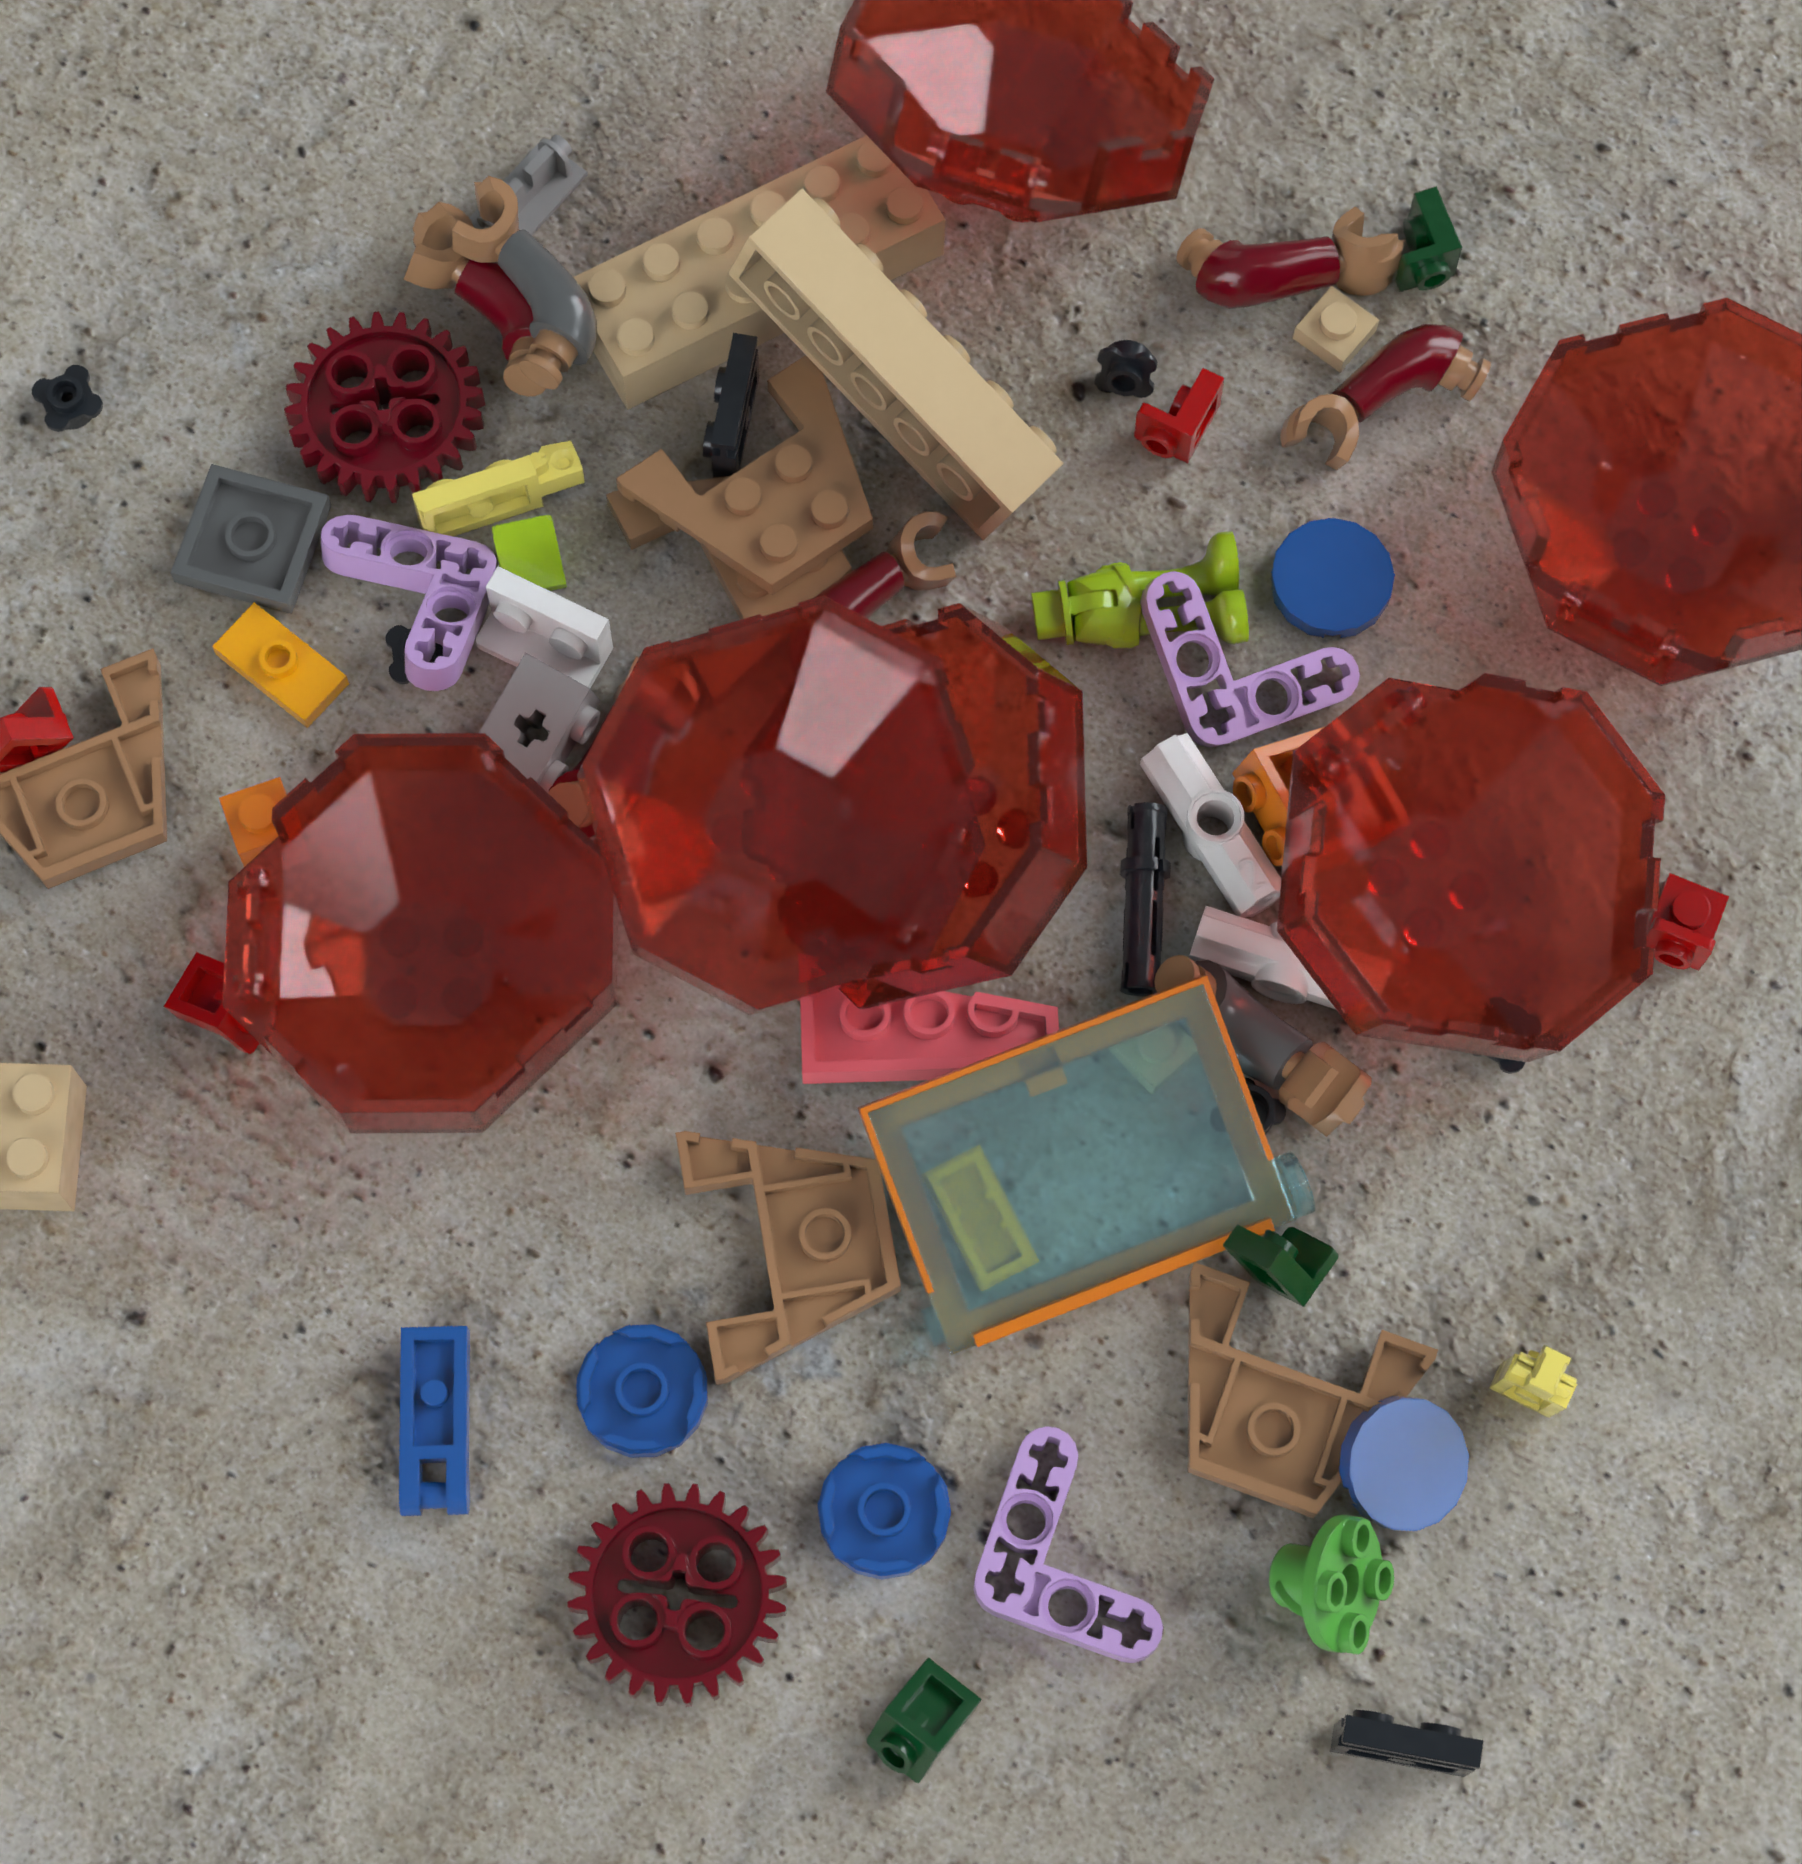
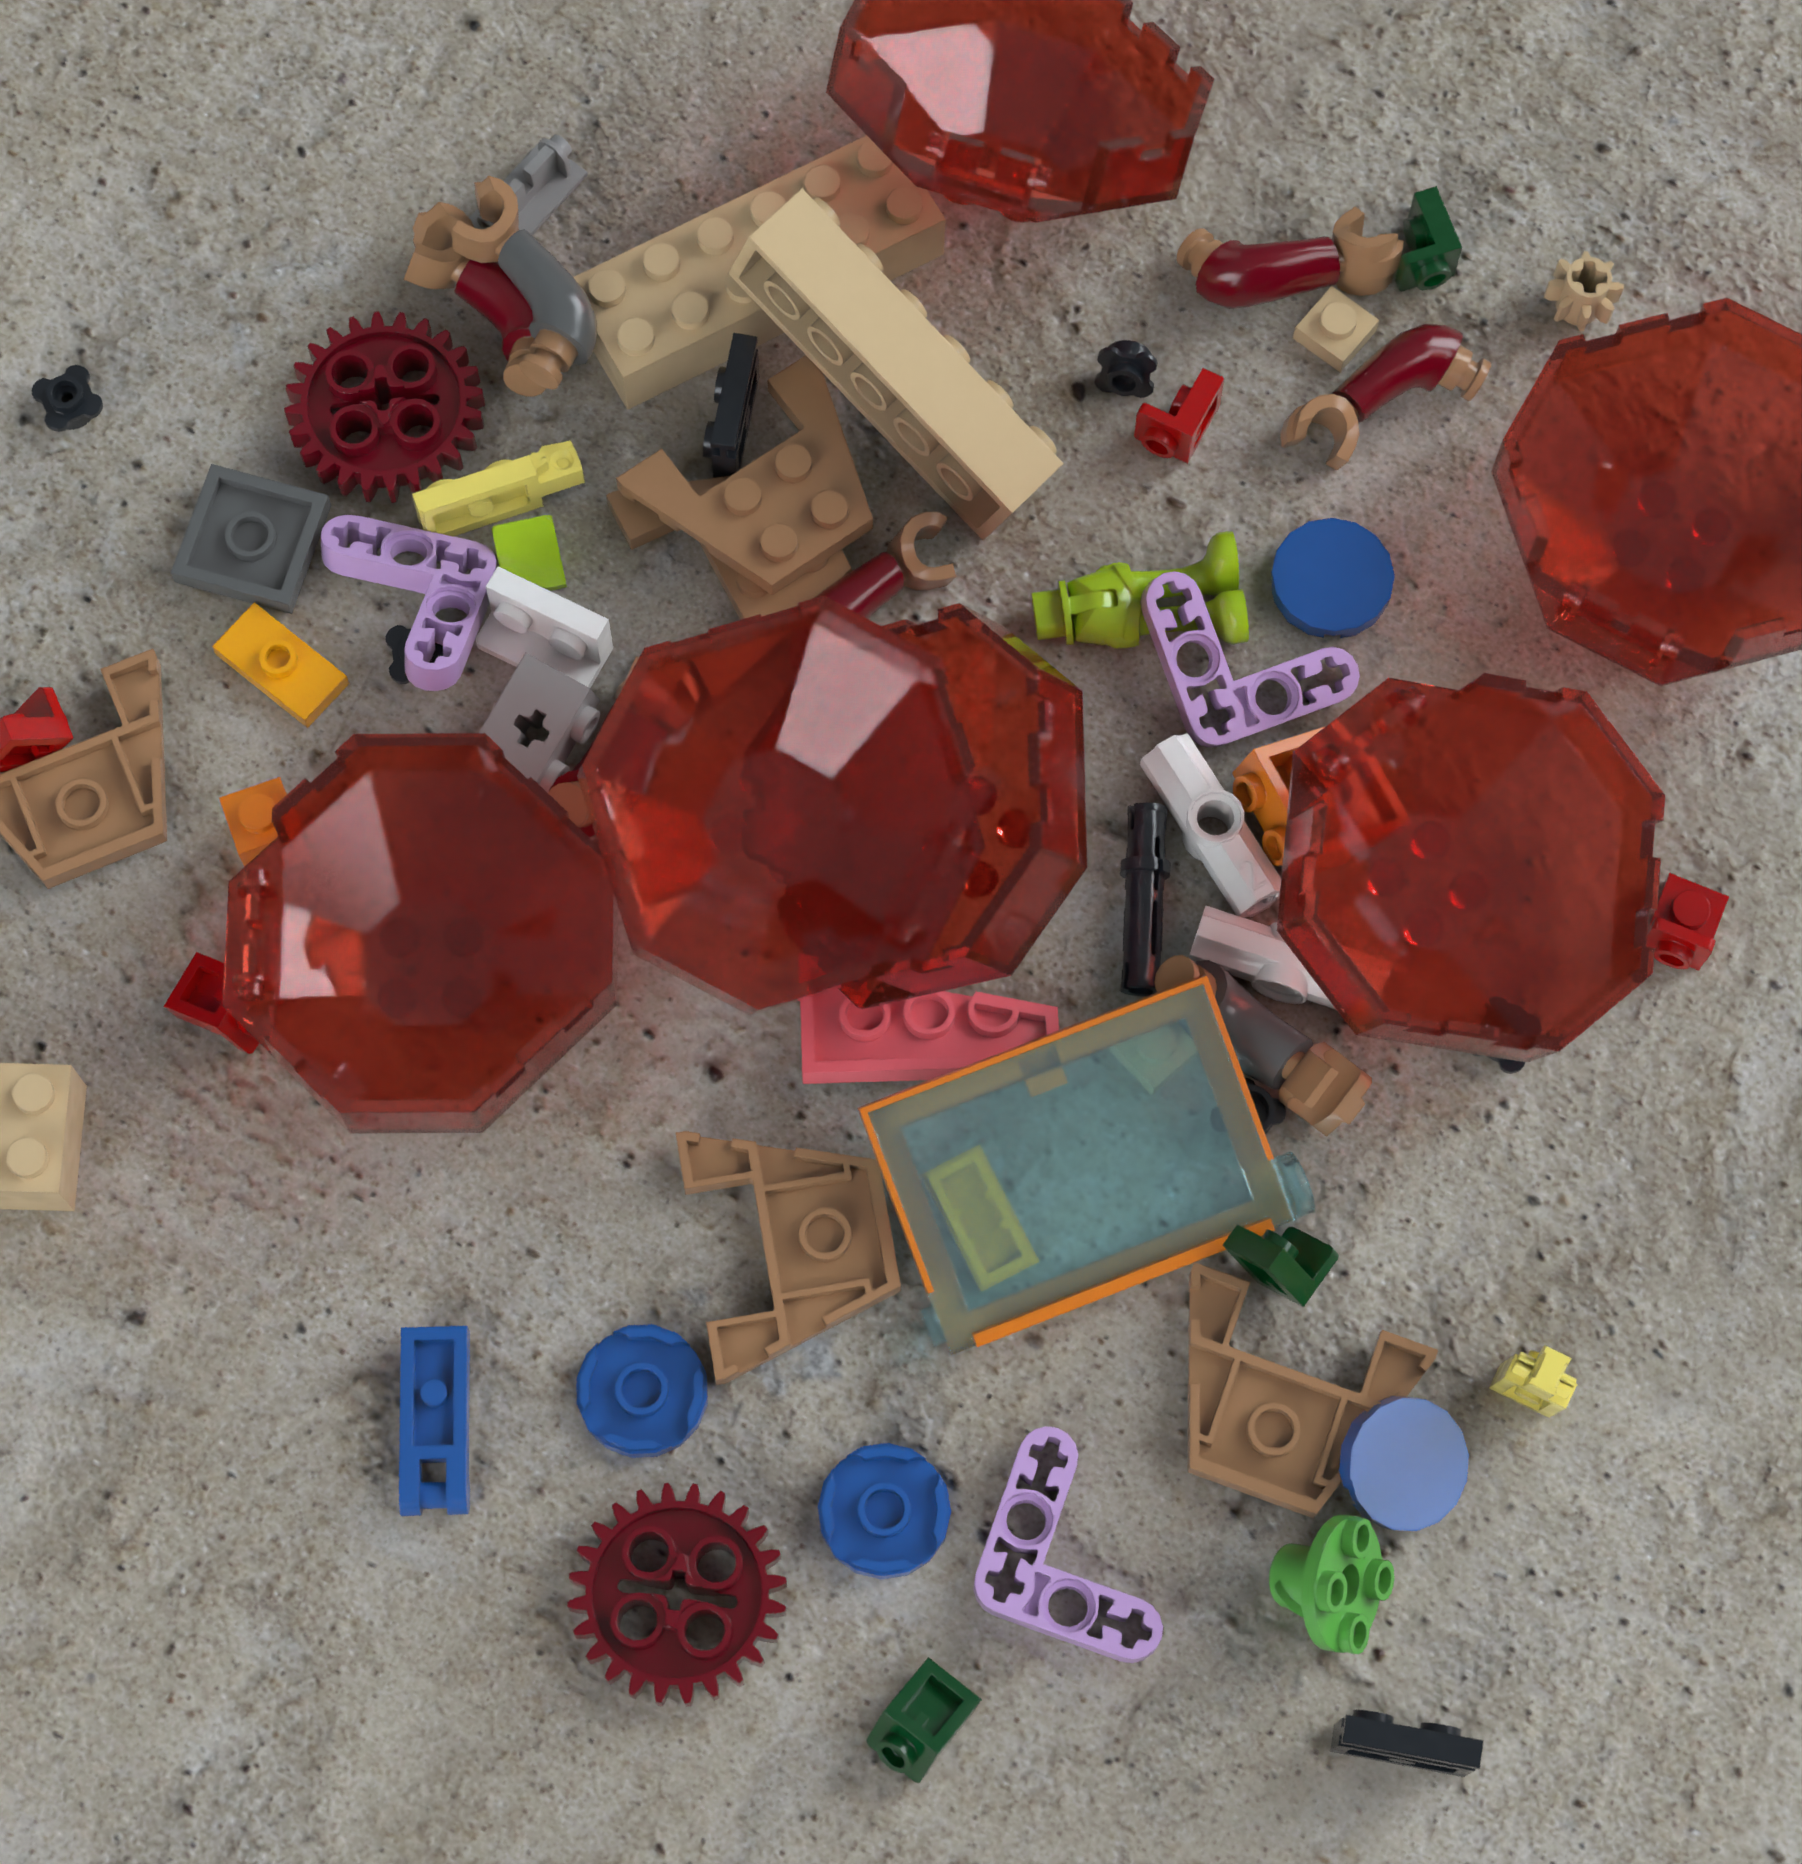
none -> tan gear [1544,251,1624,332]

